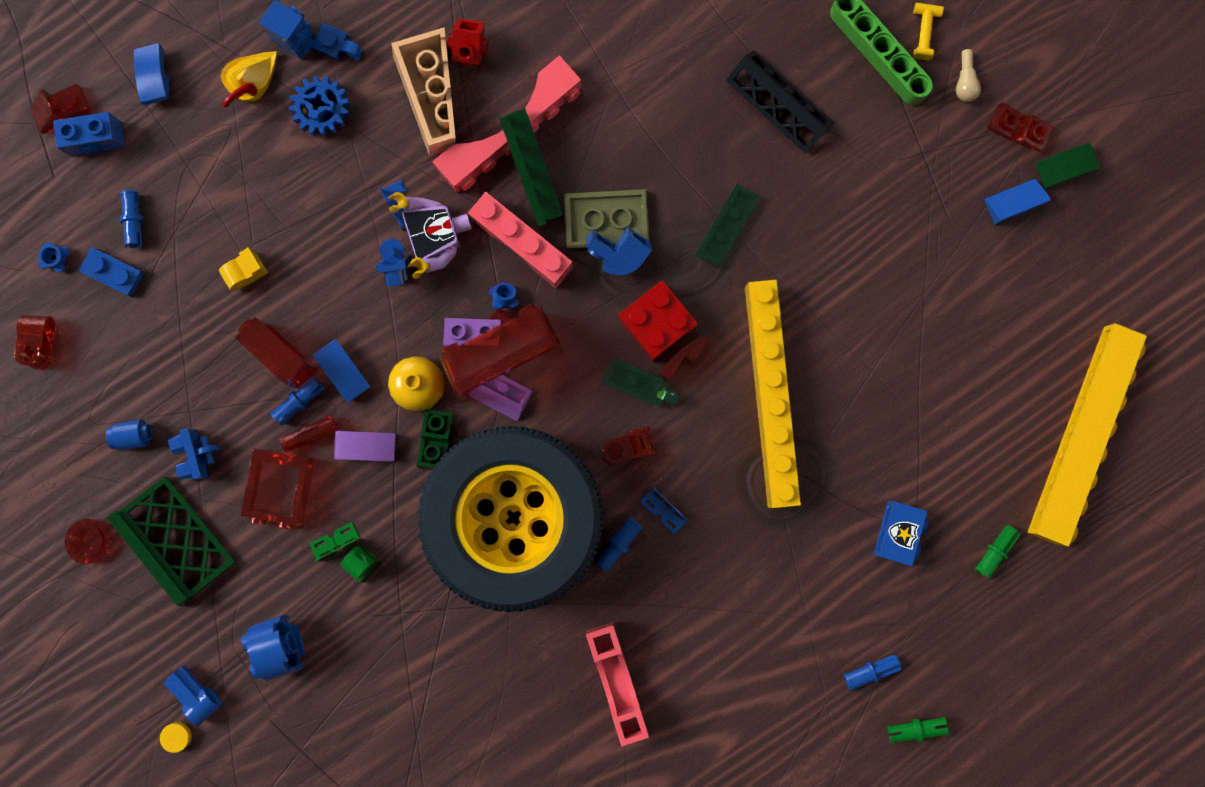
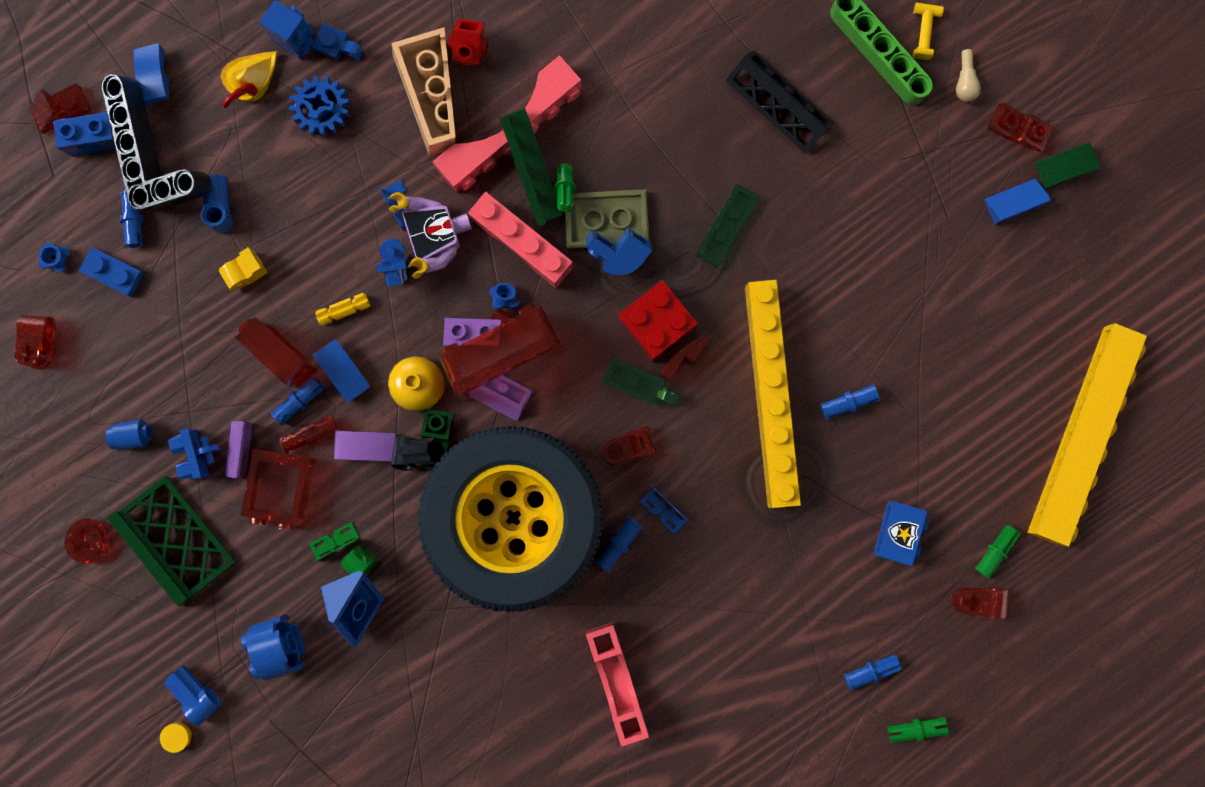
none -> black beam [102,74,211,210]
none -> blue piece [201,174,234,234]
none -> medium lavender slope [225,421,253,478]
none -> yellow axle [315,293,370,325]
none -> blue slope [321,571,384,648]
none -> black piece [390,437,445,471]
none -> green axle [554,164,576,213]
none -> blue pin [820,384,880,420]
none -> clear red piece [951,587,1010,619]

